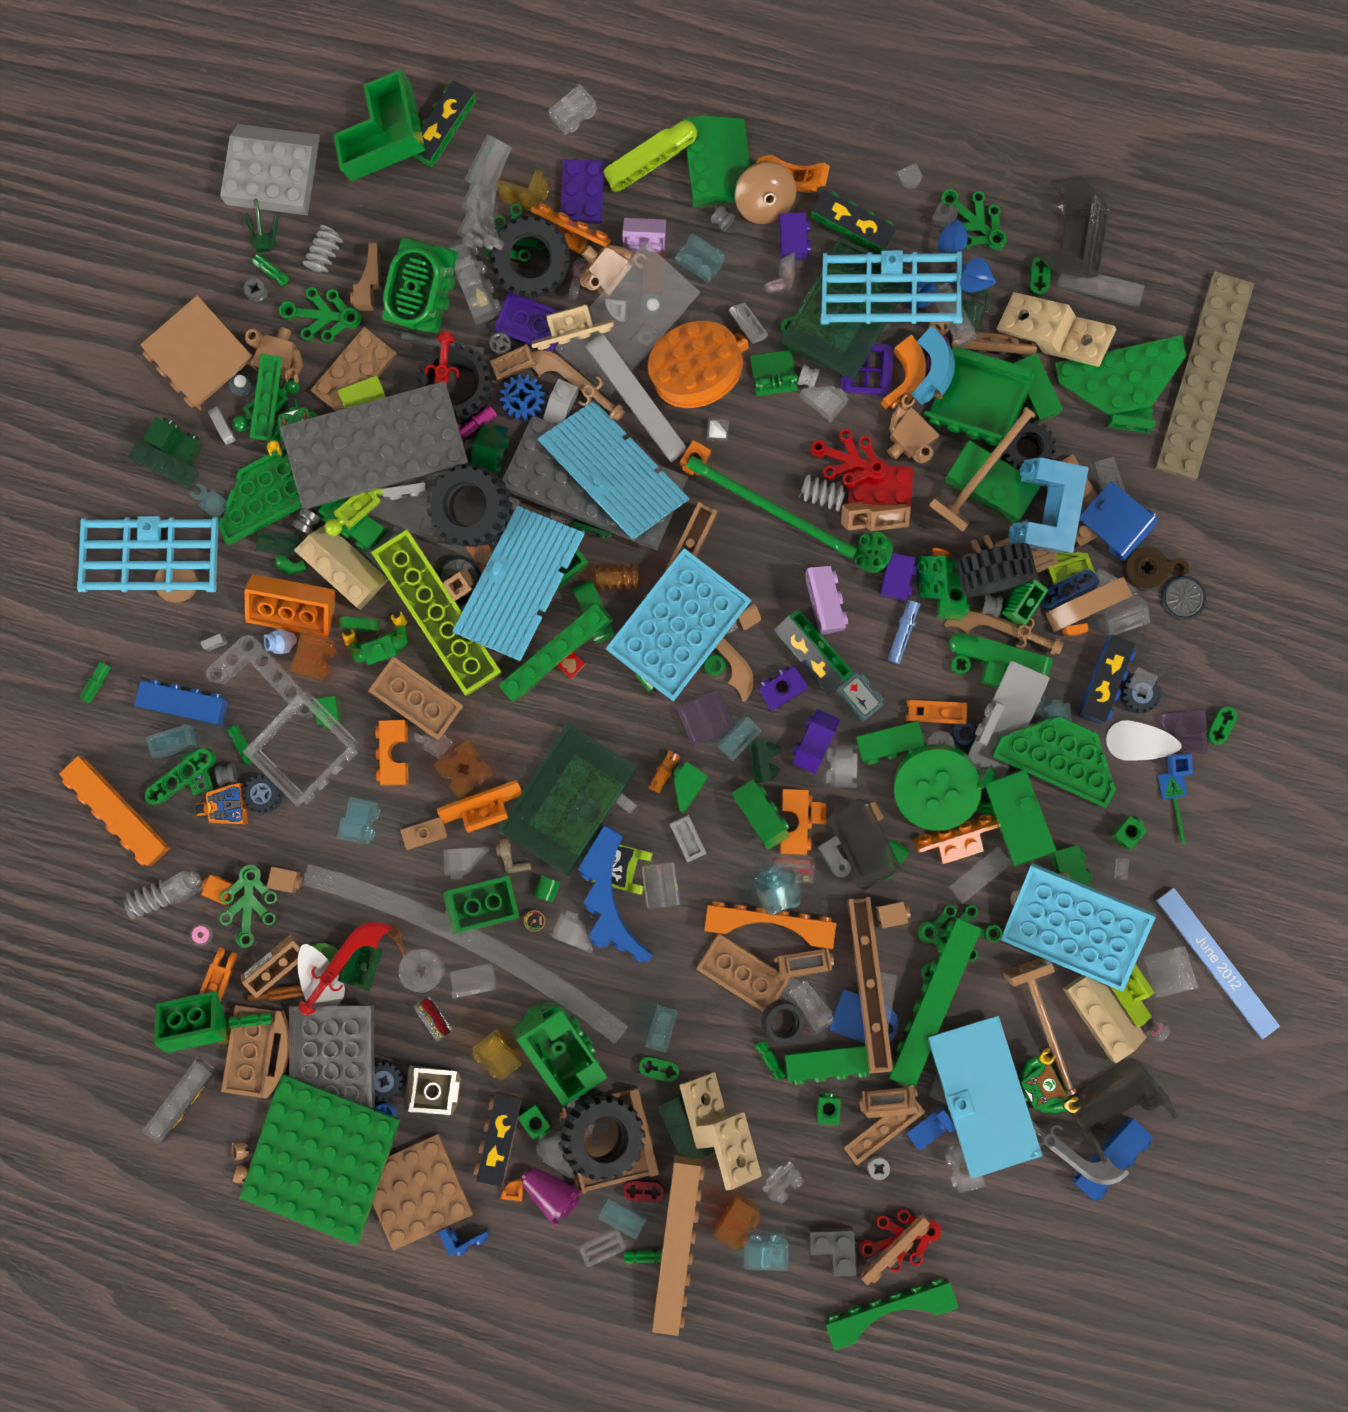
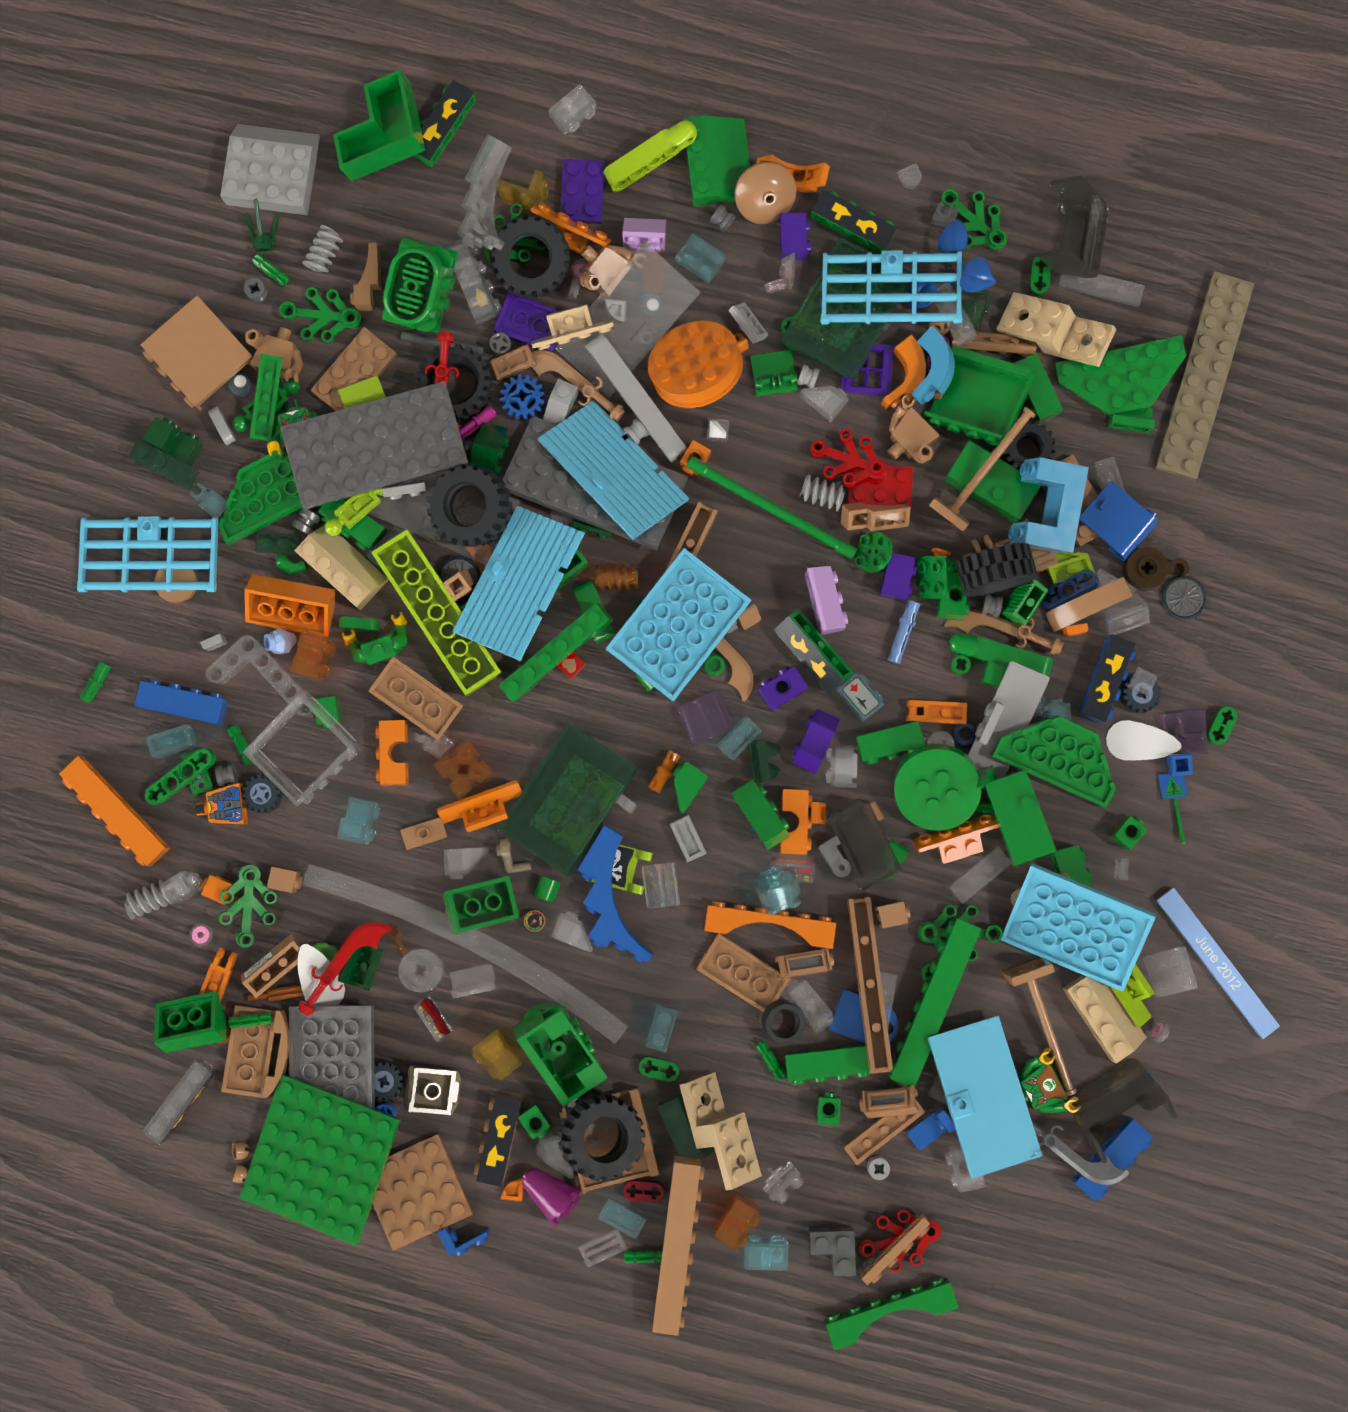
none -> light grey wheel [623,418,649,445]

